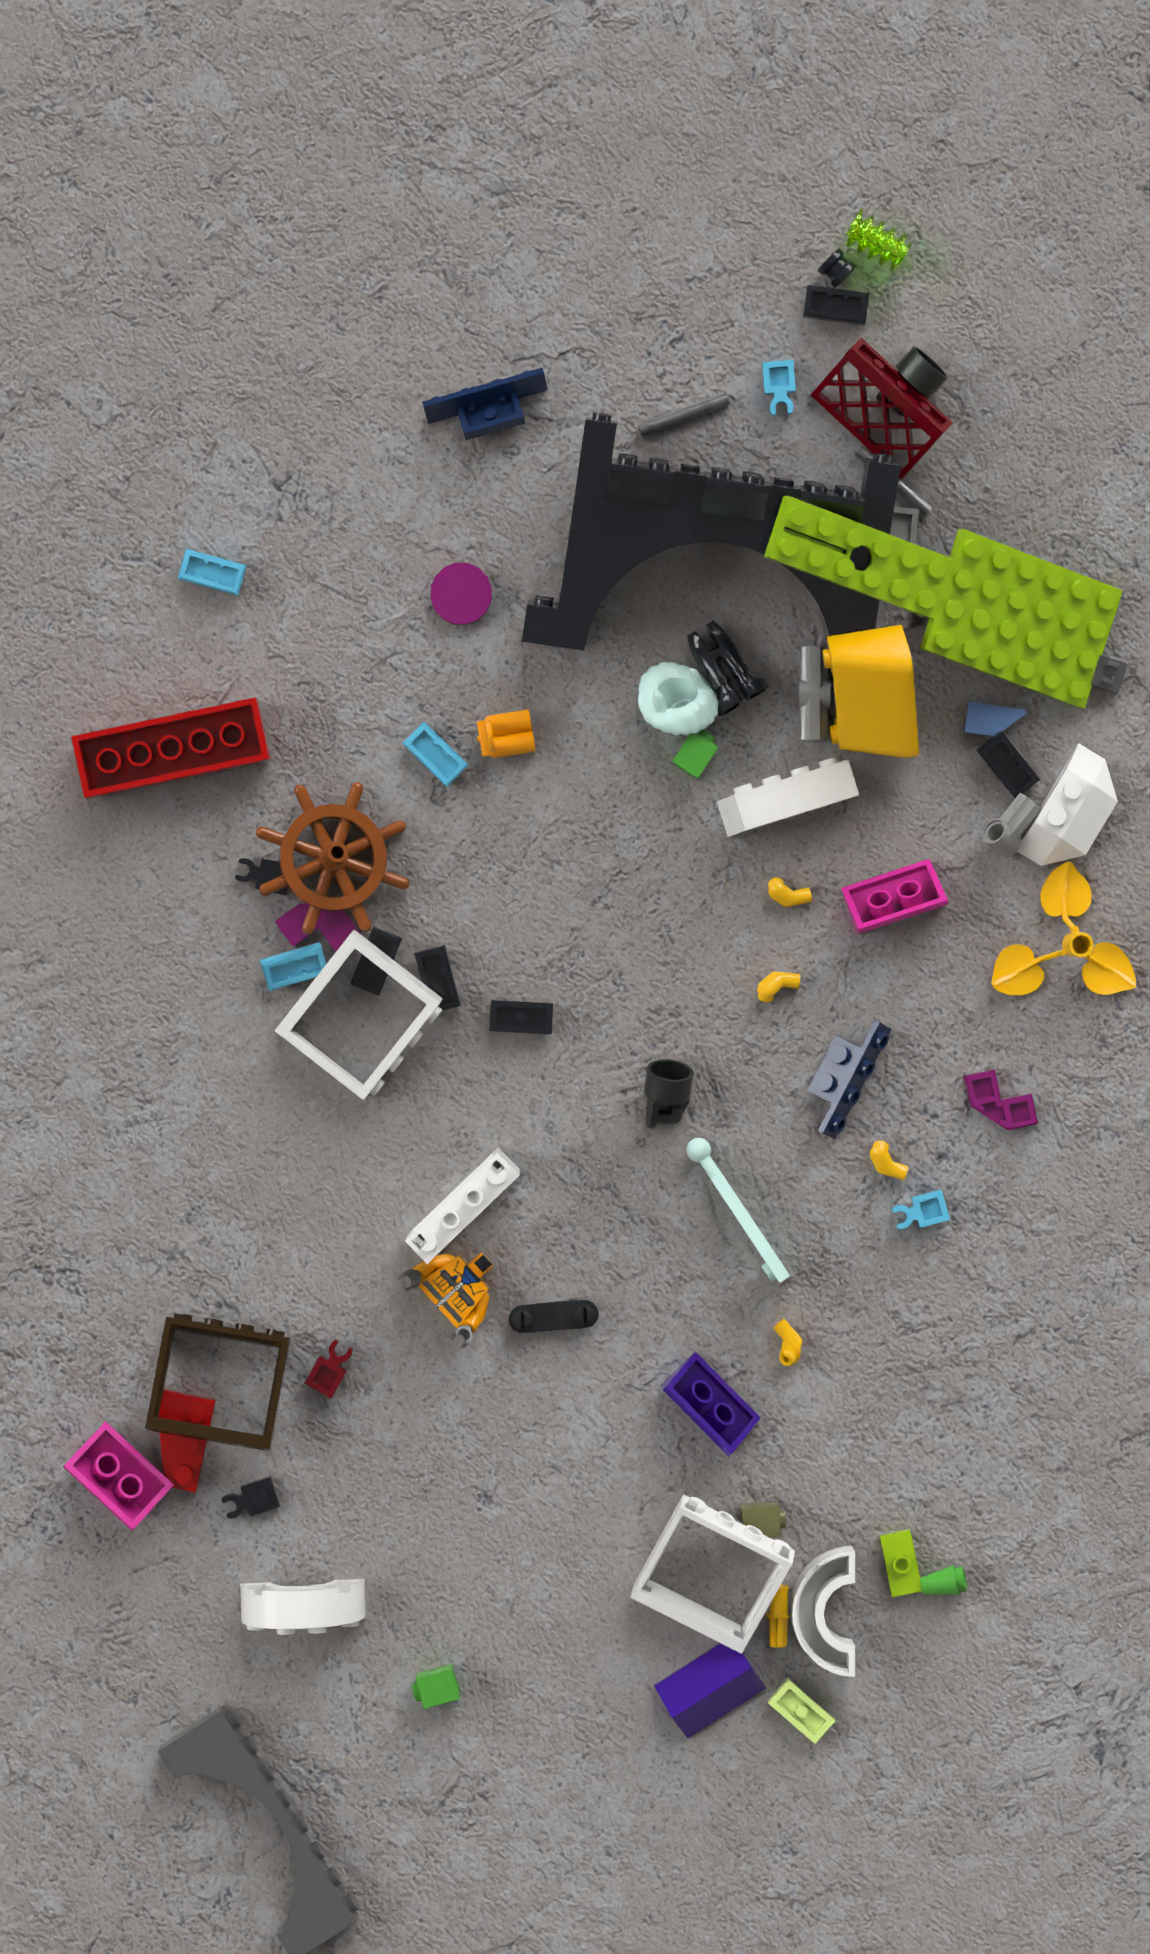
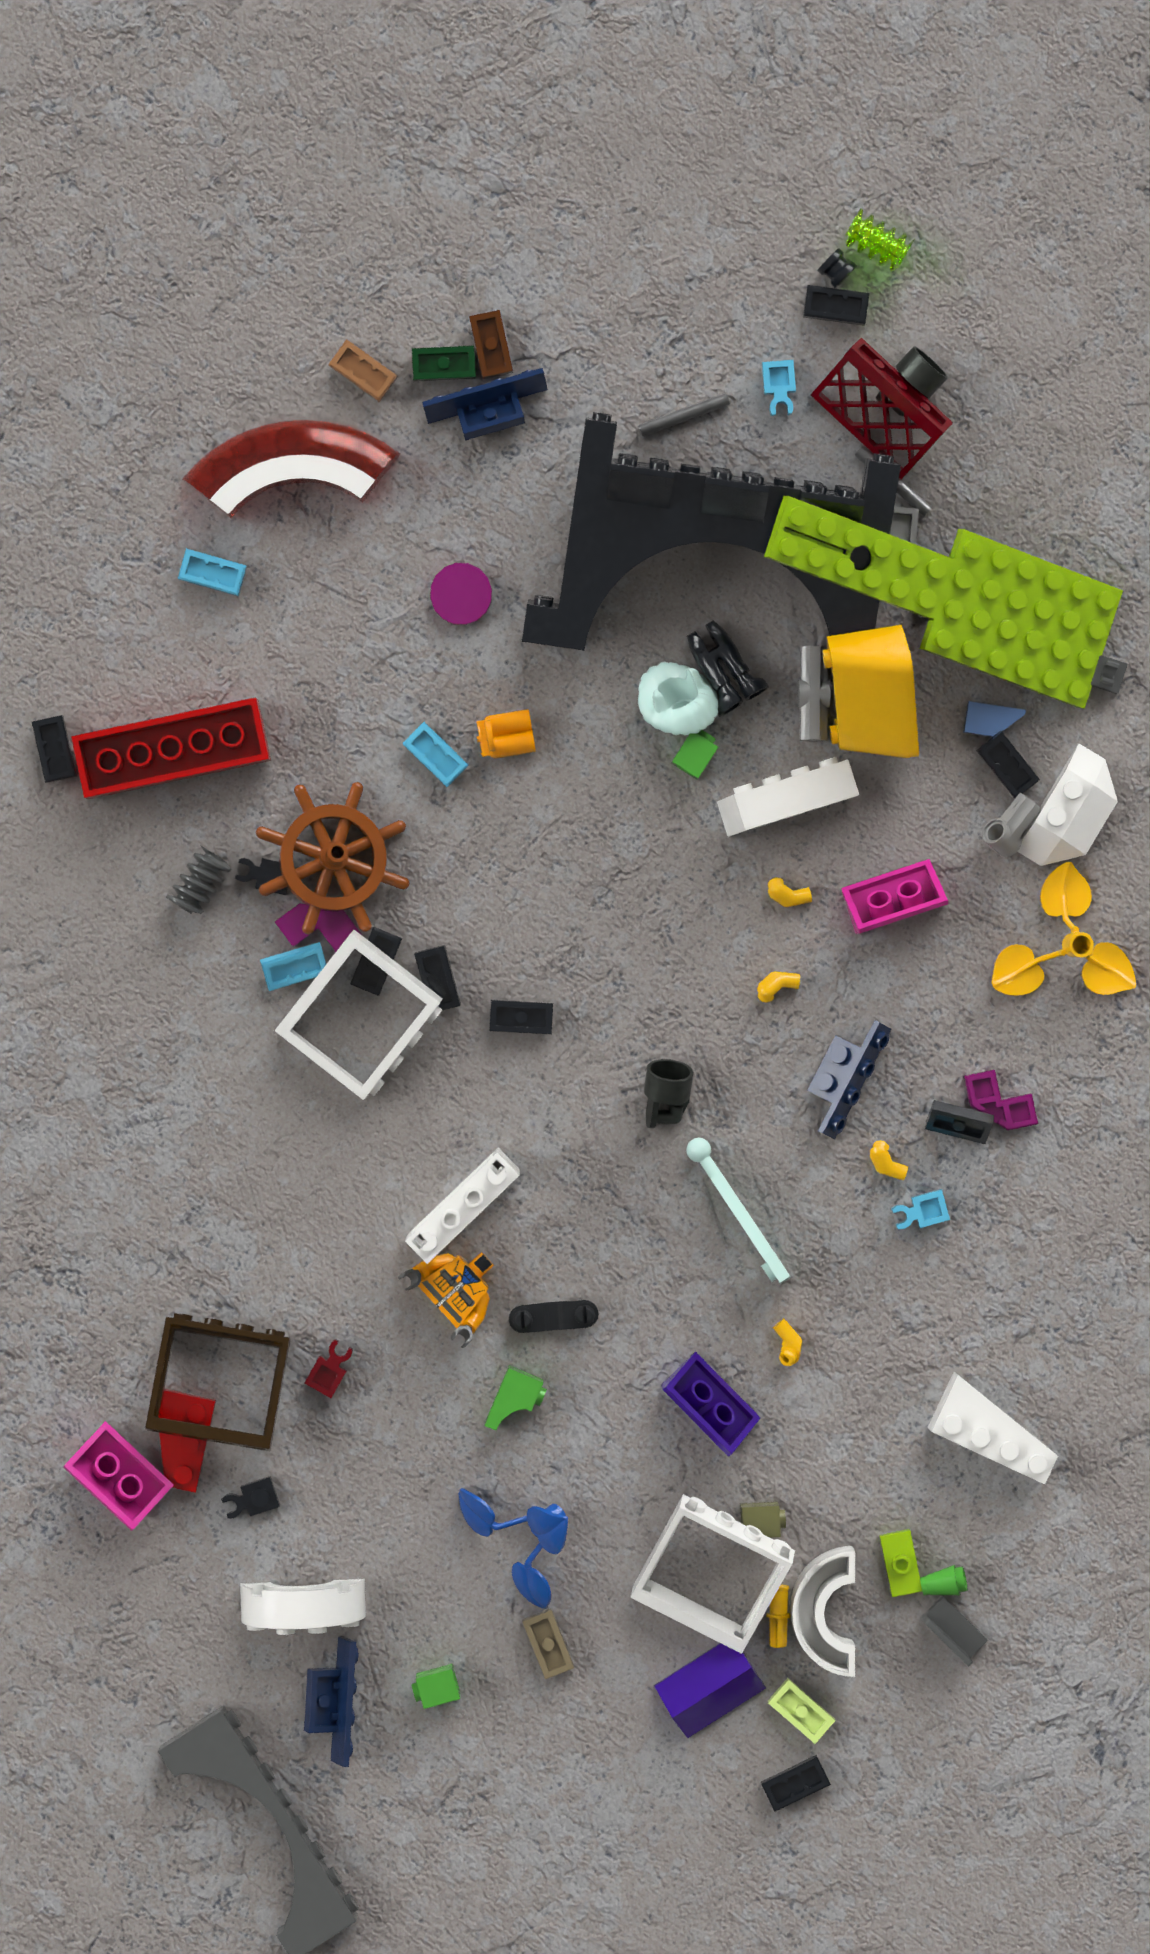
none -> black plate [32,715,77,783]
none -> dark grey piece [166,845,231,914]
none -> clear red brick [182,420,401,518]
none -> dark blue bracket [304,1636,359,1767]
none -> medium nougat plate [328,339,398,402]
none -> dark green plate [412,346,476,381]
none -> blue plant [459,1488,568,1609]
none -> reddish brown plate [469,310,513,379]
none -> bright green arch [485,1365,547,1430]
none -> dark tan plate [522,1608,574,1679]
none -> black plate [761,1755,831,1812]
none -> dark grey panel [921,1595,988,1667]
none -> black plate [925,1100,994,1144]
none -> white wedge [928,1372,1058,1484]

